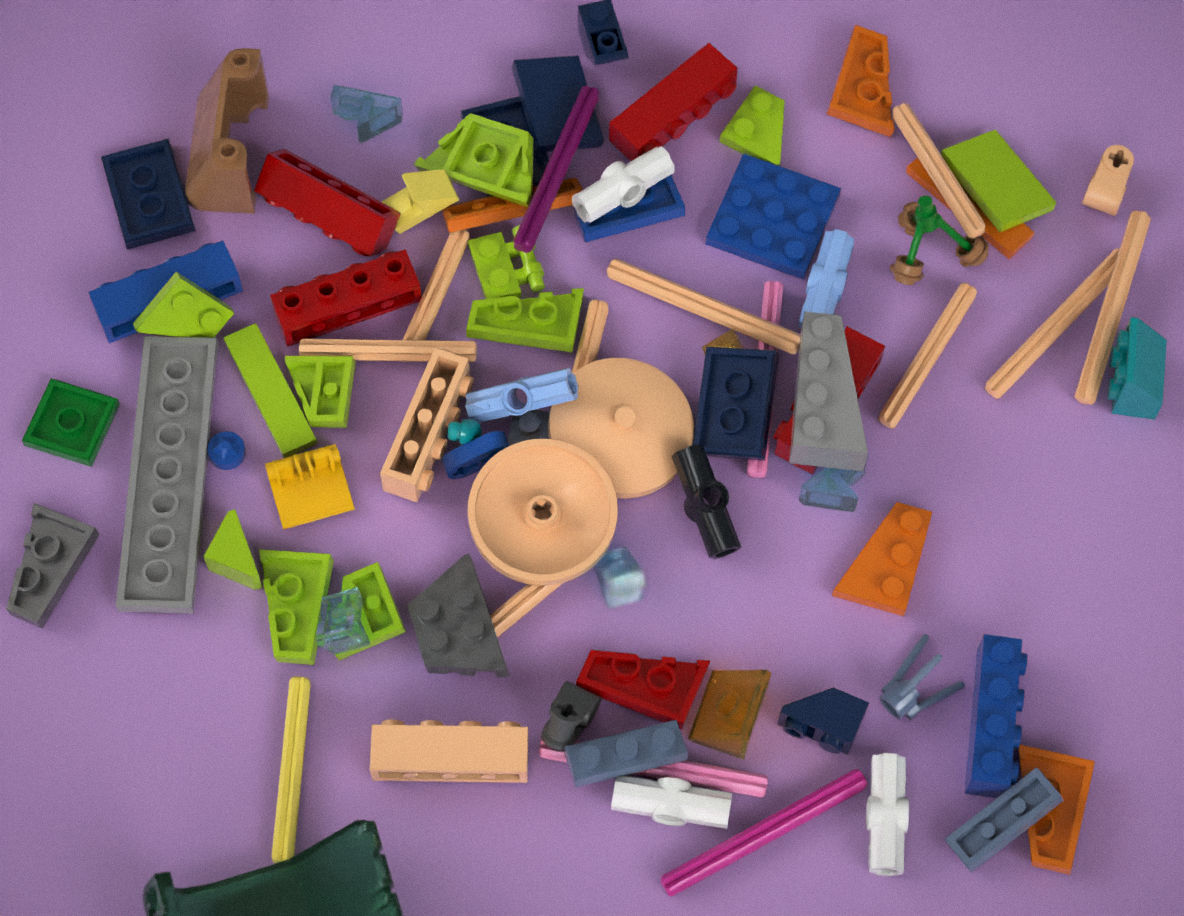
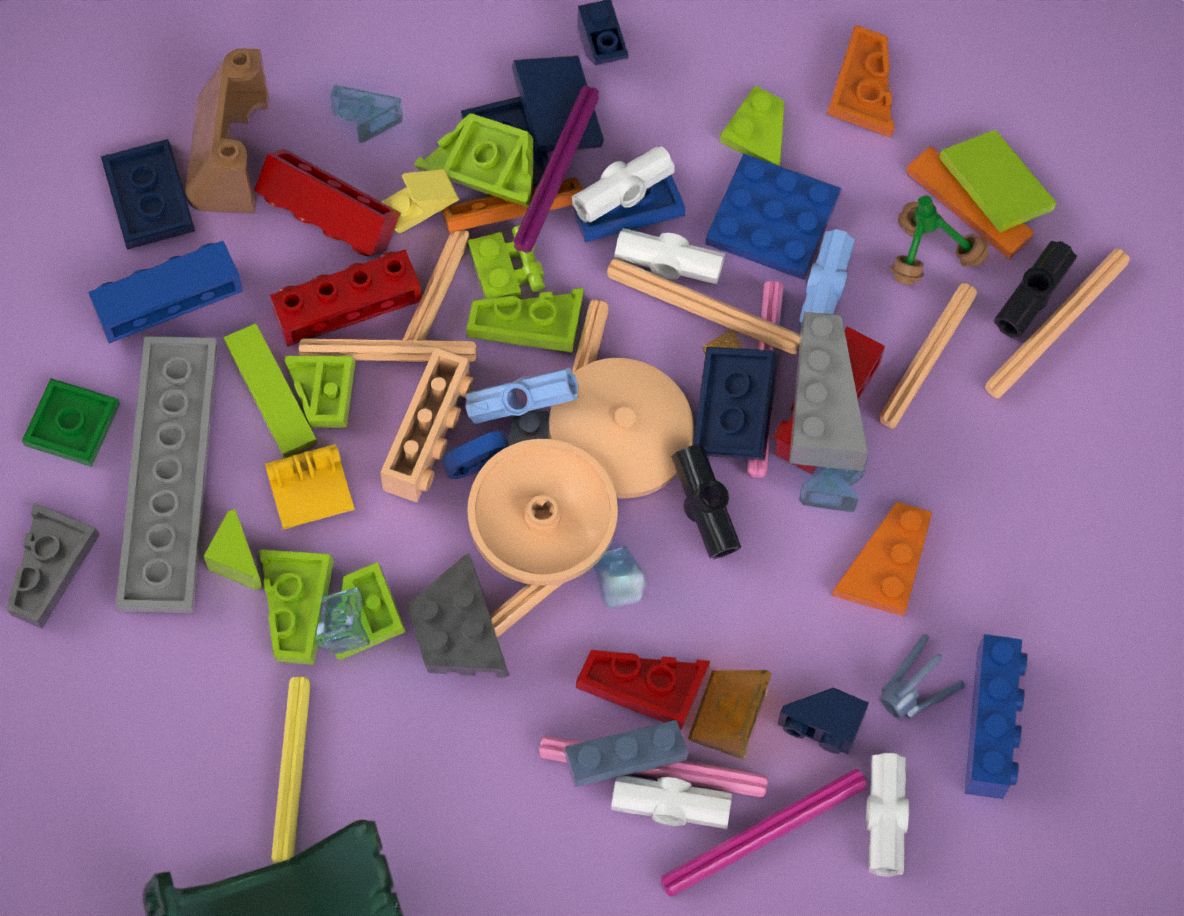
lime wing [133,271,234,338] -> none
blue tile [207,431,246,470] -> none
light nougat brick [370,720,528,783] -> none
teal arm [447,419,482,444] -> none
dark grey piece [541,681,601,751] -> none
red brick [609,43,738,161] -> none
light nougat axle [892,103,985,239] -> none
sand blue plate [945,767,1064,873] -> none
orange wing [1018,745,1095,875] -> none
light nougat axle [1074,211,1151,405] -> none
light nougat piece [1082,145,1134,216] -> none
teal slope [1107,317,1167,420] -> none
none -> white piece [614,228,725,285]
none -> black piece [994,240,1077,338]

